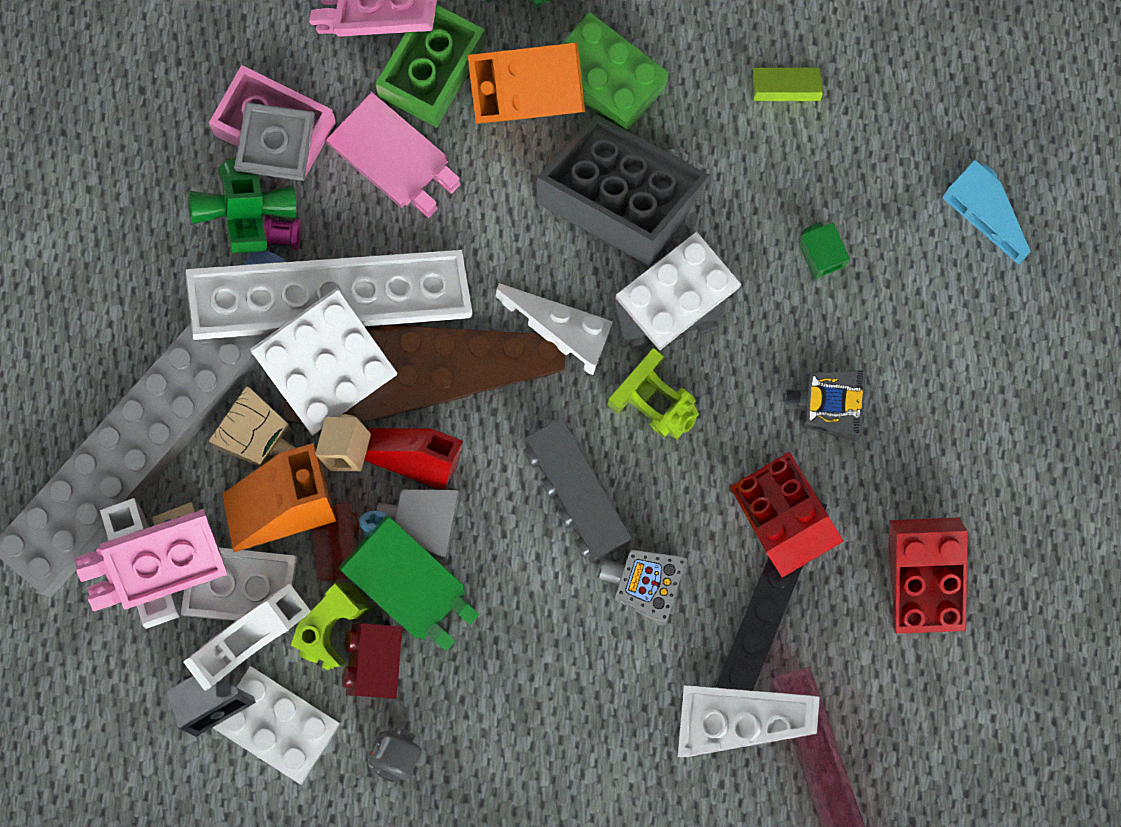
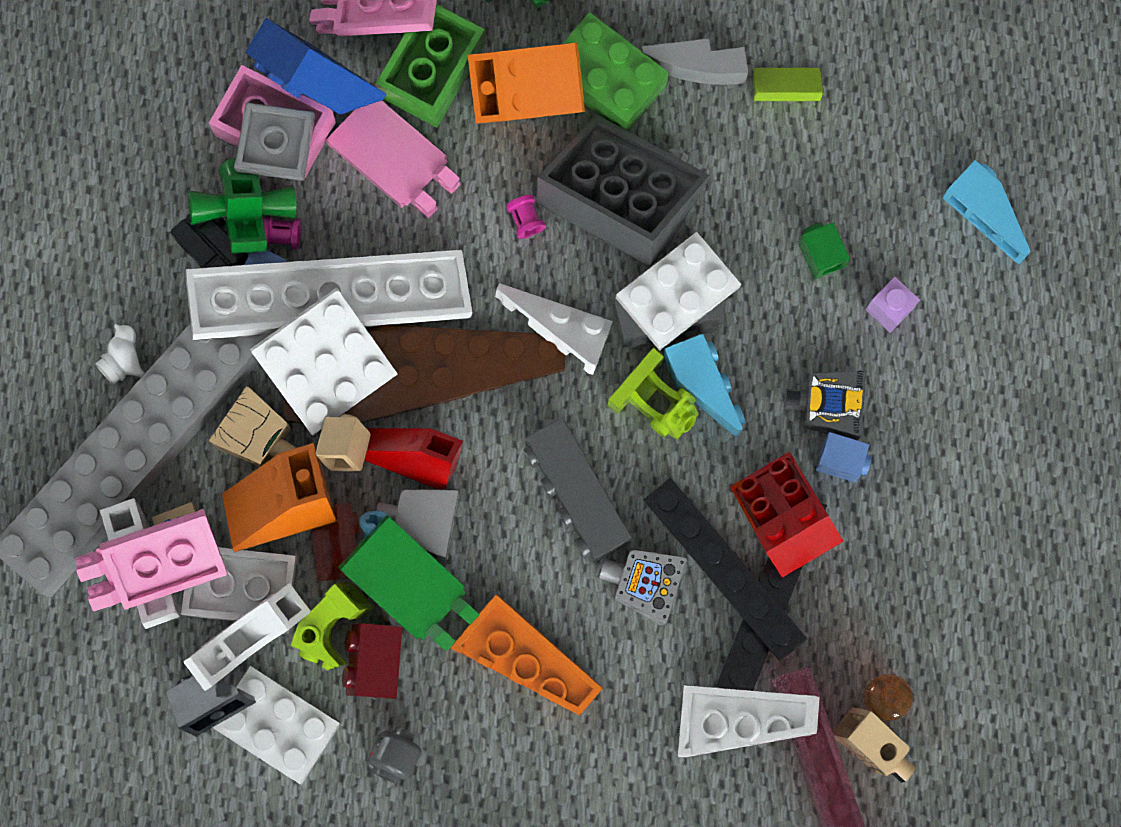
red slope [889,517,968,634] -> none
none -> white animal [95,324,146,385]
none -> black brick [170,214,249,268]
none -> blue wedge [245,18,387,115]
none -> orange wing [450,594,604,716]
none -> dark pink bush [506,194,546,239]
none -> light grey slope [641,38,748,85]
none -> black plate [644,478,807,662]
none -> medium azure slope [663,334,745,437]
none -> medium blue brick [816,432,872,482]
none -> tan torso [830,707,916,783]
none -> clear orange head [863,674,913,722]
none -> lavender brick [866,277,920,333]

